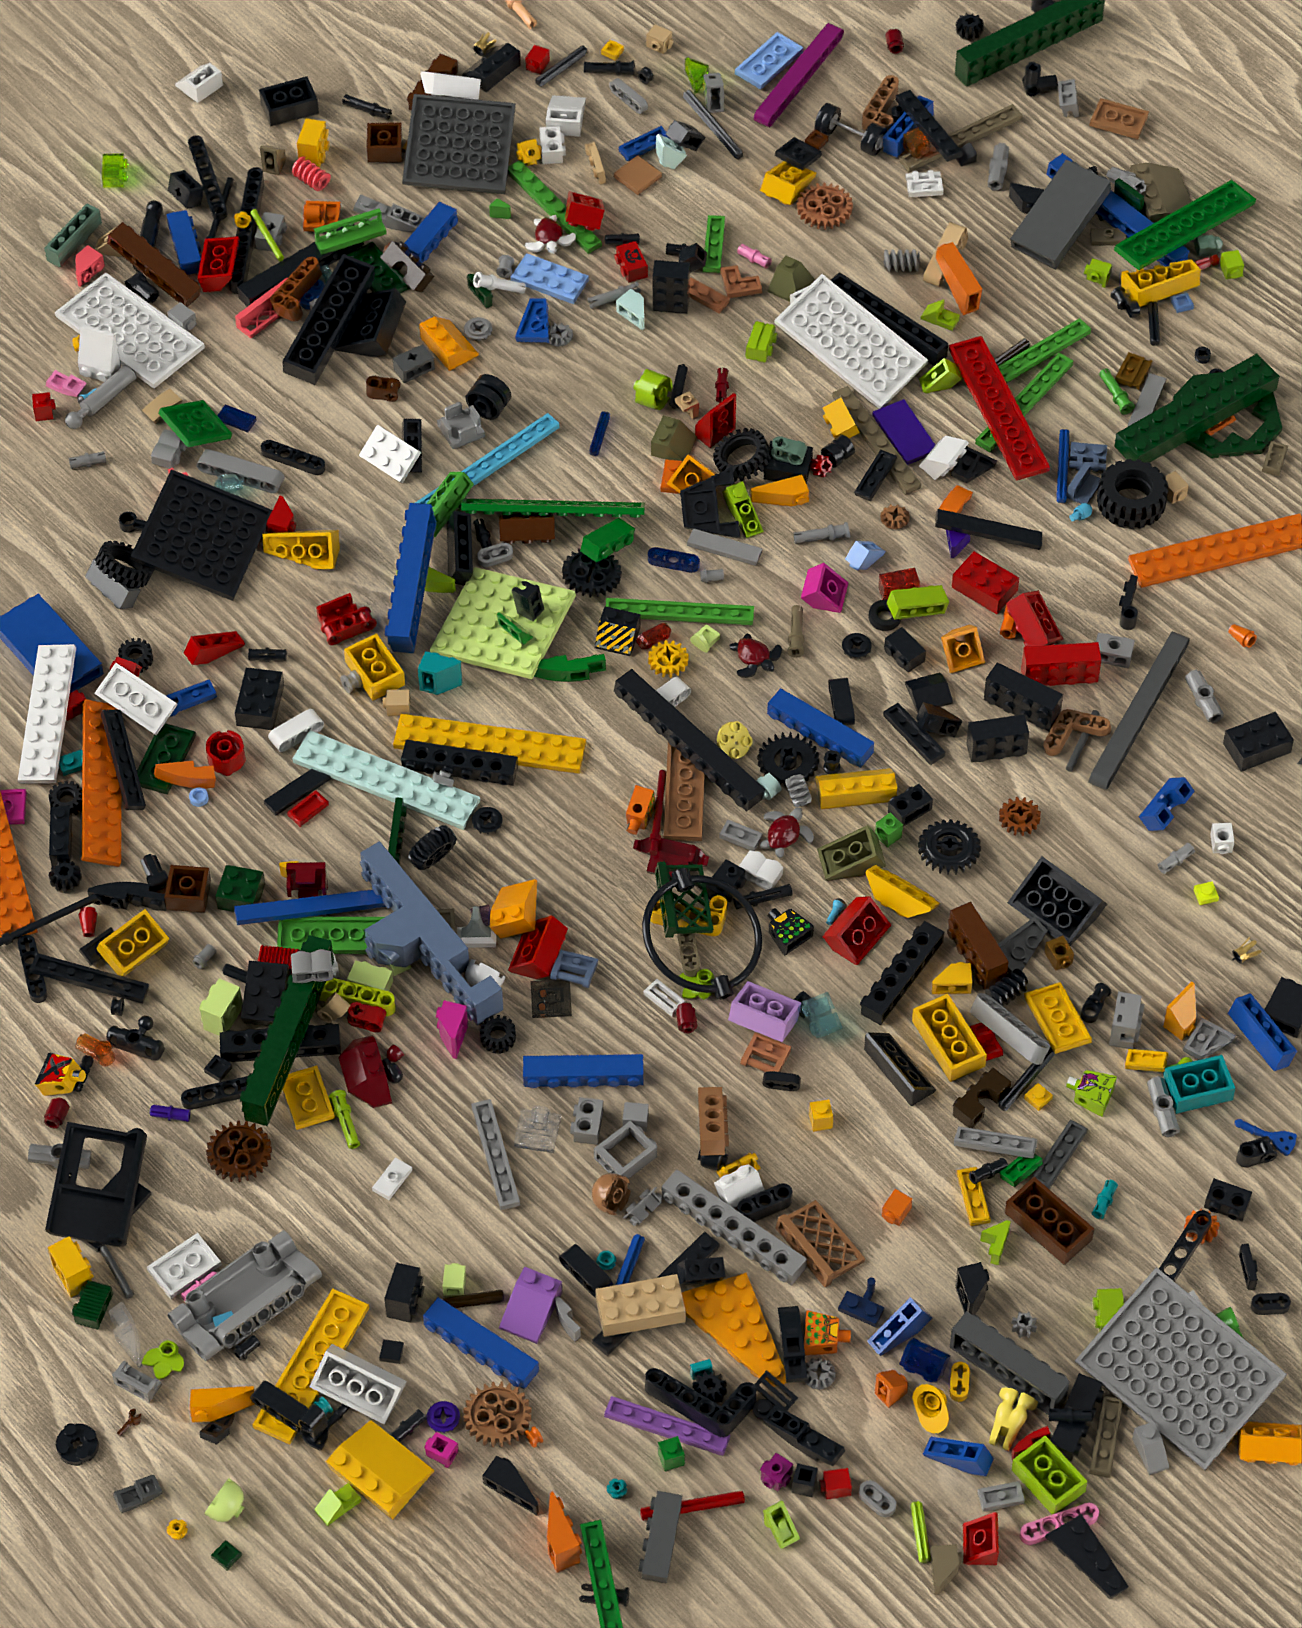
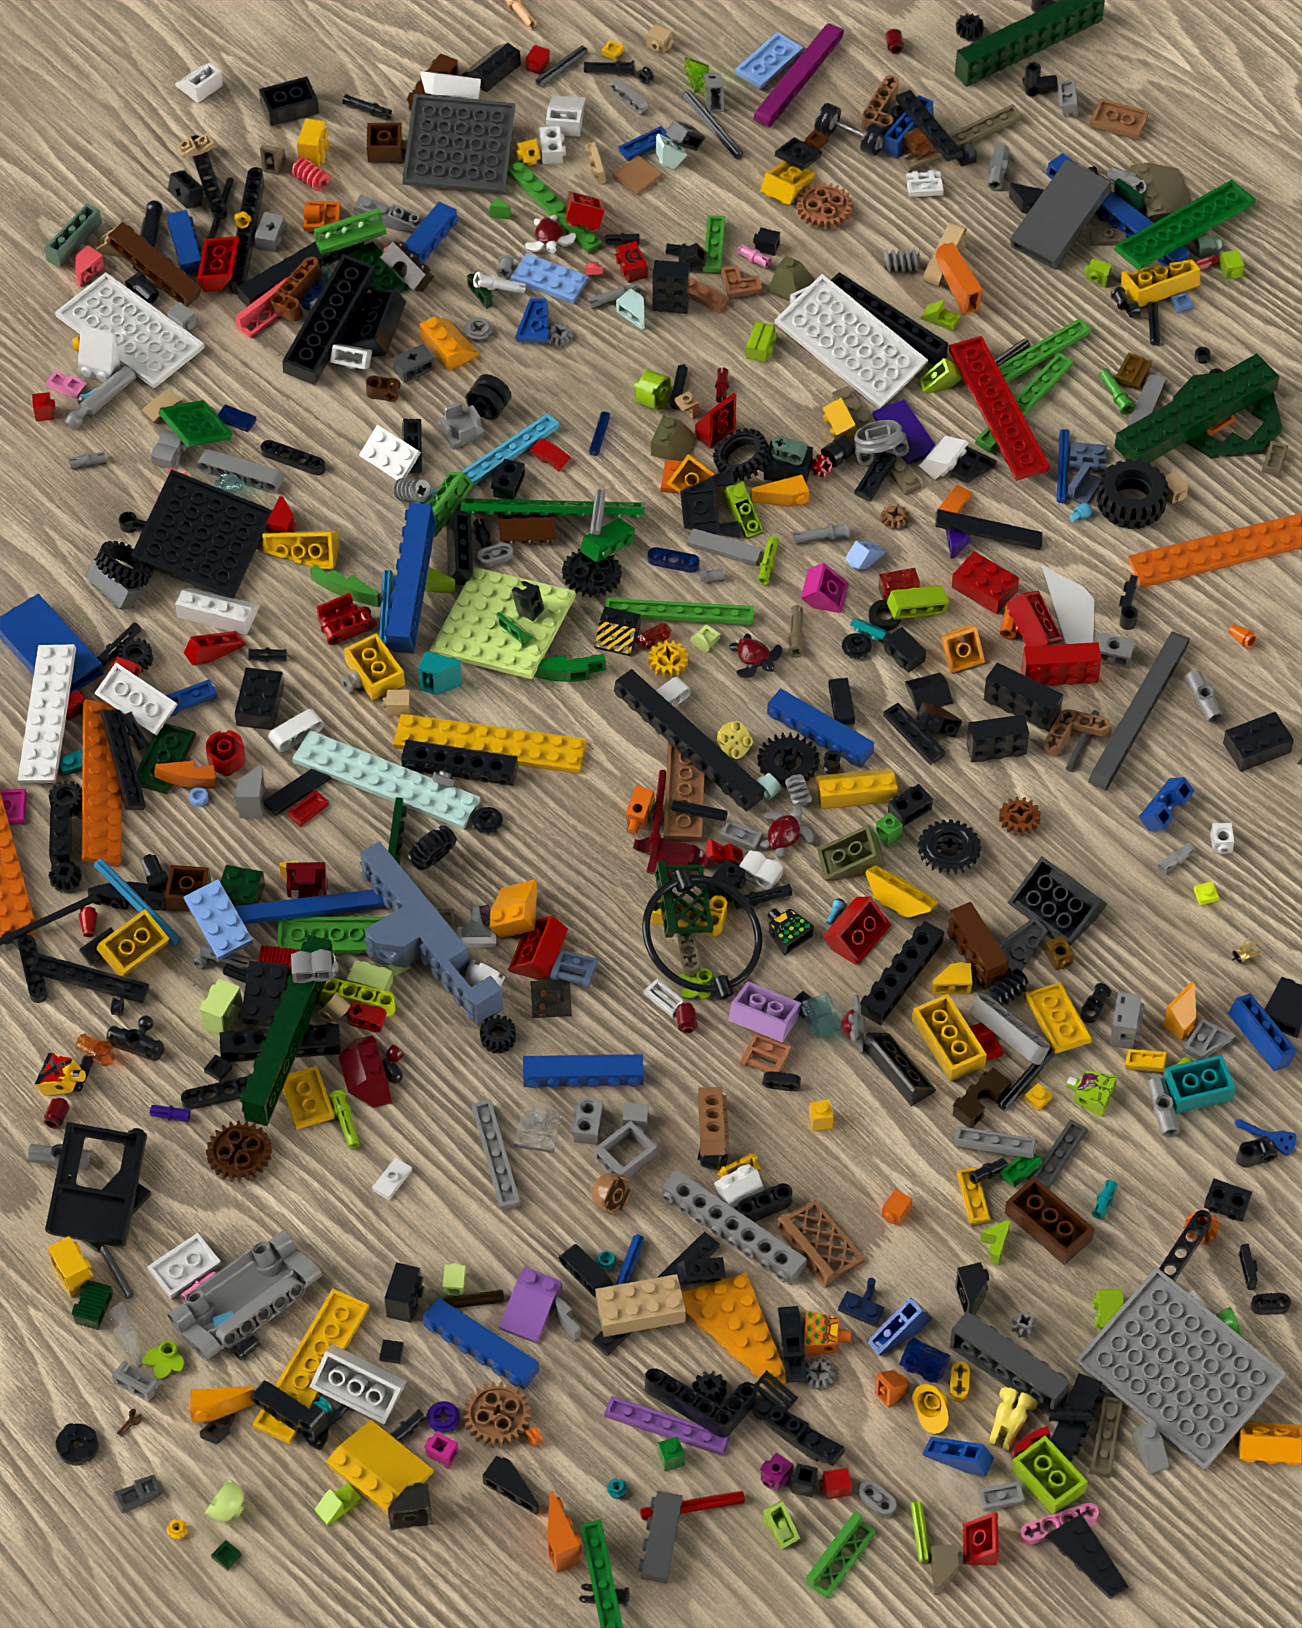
clear neon green brick [102,153,128,188] -> none
lime bar [250,209,284,261] -> none
dark pink slope [436,1000,468,1059] -> none
pearl gold piece [473,32,497,56] -> none
light grey hinge [623,1187,663,1226] -> none
teal tile [690,1359,712,1380] -> none
none -> dark azure axle [94,858,180,946]
none -> black pin [97,622,142,667]
none -> black pin [121,711,149,750]
none -> white slope [175,587,260,635]
none -> tan slope [176,133,216,158]
none -> light blue plate [183,879,254,961]
none -> light grey pin [199,944,258,969]
none -> light grey slope [233,765,266,819]
none -> bright green slope [310,565,381,607]
none -> white brick [330,343,372,369]
none -> dark azure axle [379,570,393,647]
none -> clear smoke slope [387,1482,433,1530]
none -> light grey piece [393,478,431,502]
none -> black brick [491,459,525,499]
none -> red slope [530,438,571,472]
none -> coral plate [584,262,603,275]
none -> light grey axle [590,489,606,535]
none -> black axle [671,800,728,821]
none -> red slope [705,839,743,866]
none -> black brick [753,227,781,256]
none -> lime pin [757,536,779,585]
none -> bright green fence [806,1511,876,1599]
none -> light grey animal [841,995,867,1053]
none -> teal plate [850,618,891,641]
none -> light grey piece [854,420,909,465]
none -> white sticker [1041,565,1095,644]

